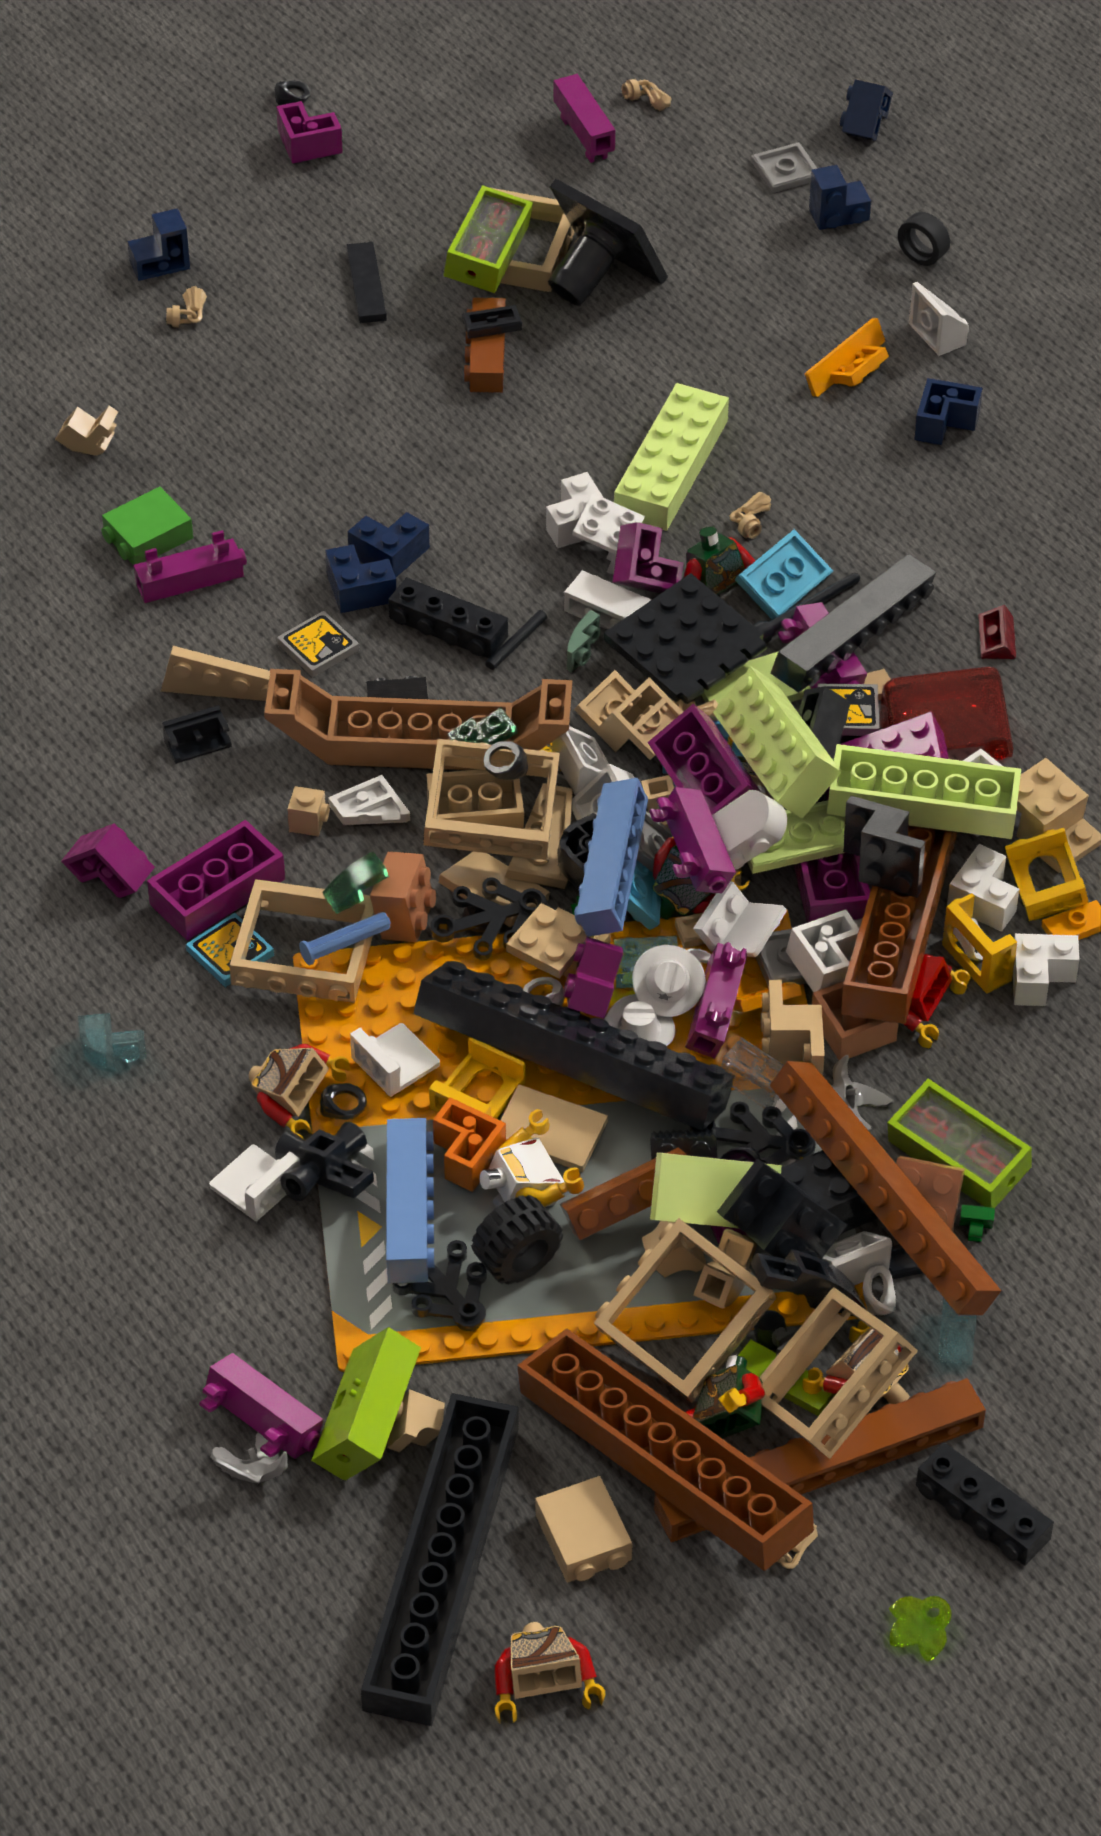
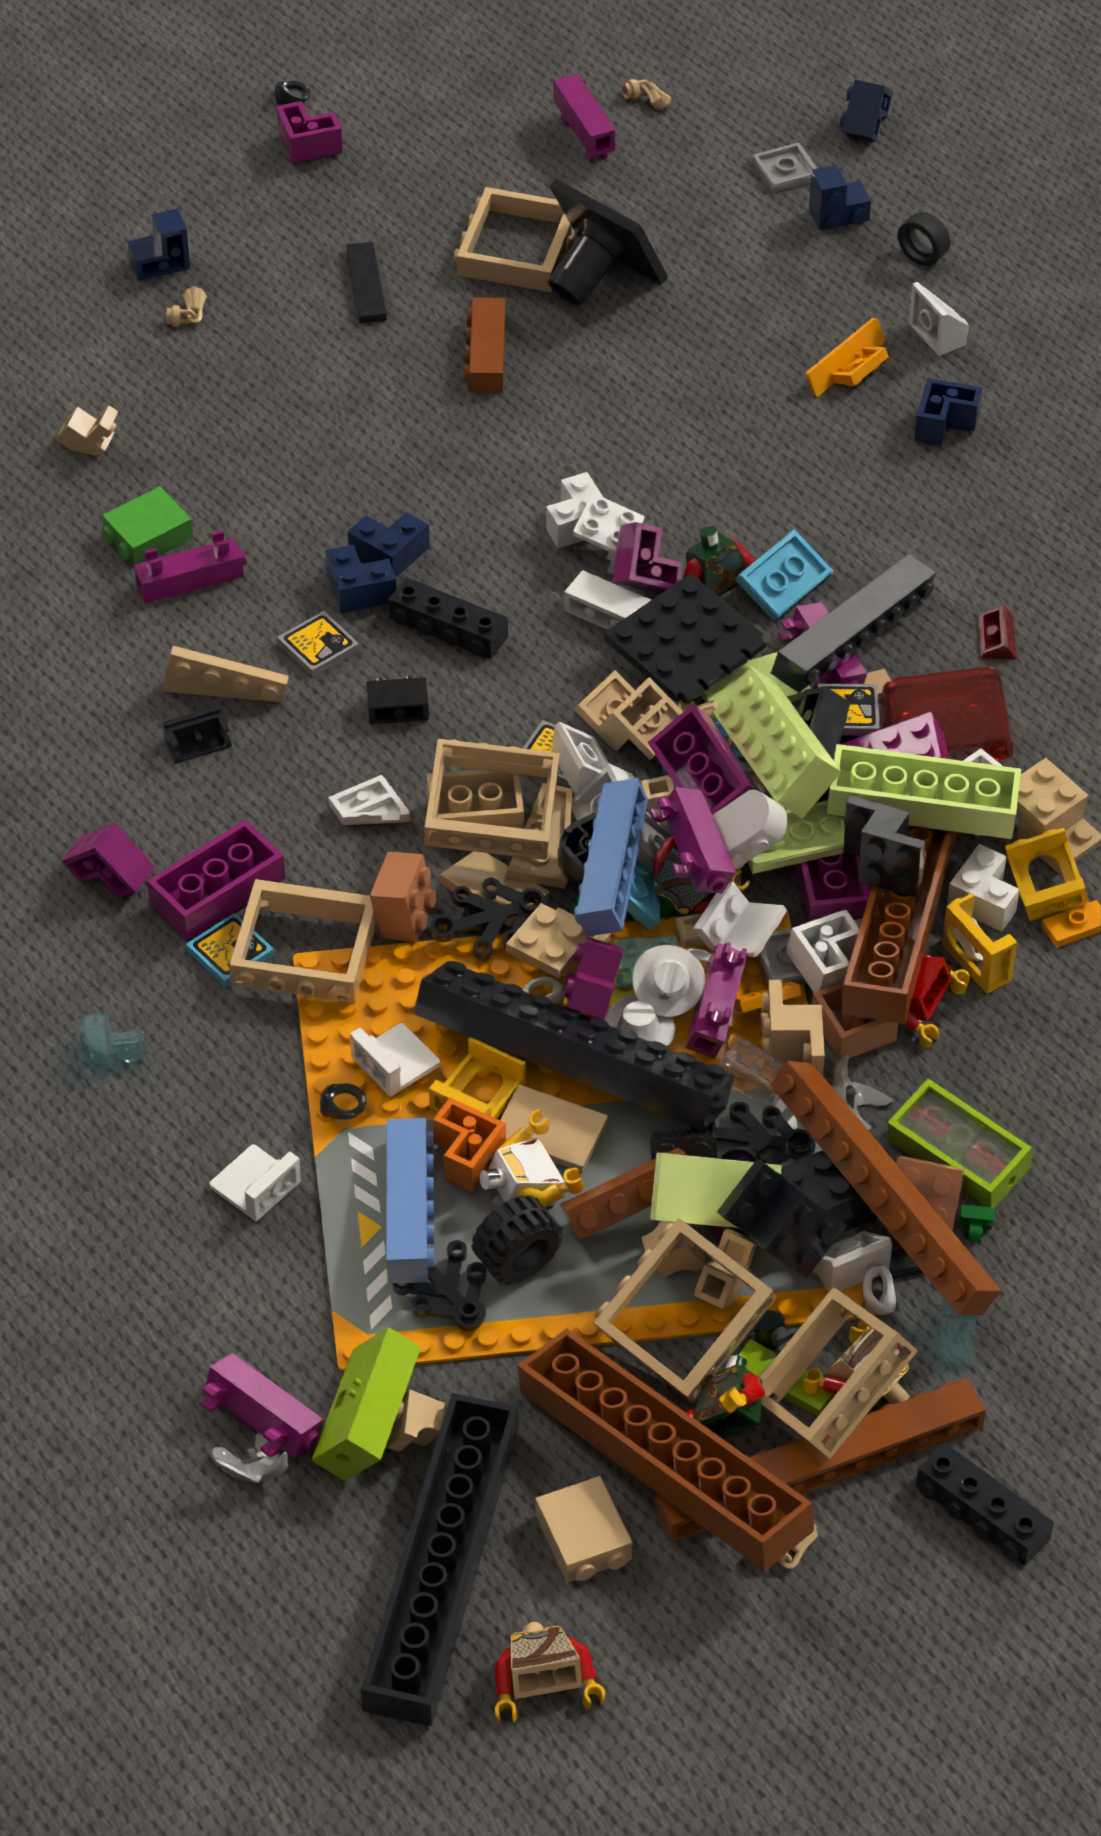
torso [249,1043,350,1139] -> none
medium nougat slope [264,669,572,770] -> none
black brick [275,1122,374,1201] -> none
tan brick [288,786,330,836] -> none
medium blue axle [299,912,391,965] -> none
clear green slope [322,852,389,914] -> none
brick [443,185,533,293] -> none
clear green slope [447,707,519,745] -> none
black tile [462,305,522,339] -> none
black piece [483,741,528,780] -> none
black bar [485,610,547,670] -> none
sand green slope [567,610,601,673] -> none
yellowish green brick [614,383,729,531] -> none
tan piece [730,492,771,539] -> none
black slope [751,1249,867,1317] -> none
black piece [752,572,860,643] -> none
clear neon green plate [889,1596,952,1662] -> none
white brick [1013,933,1079,1006] -> none

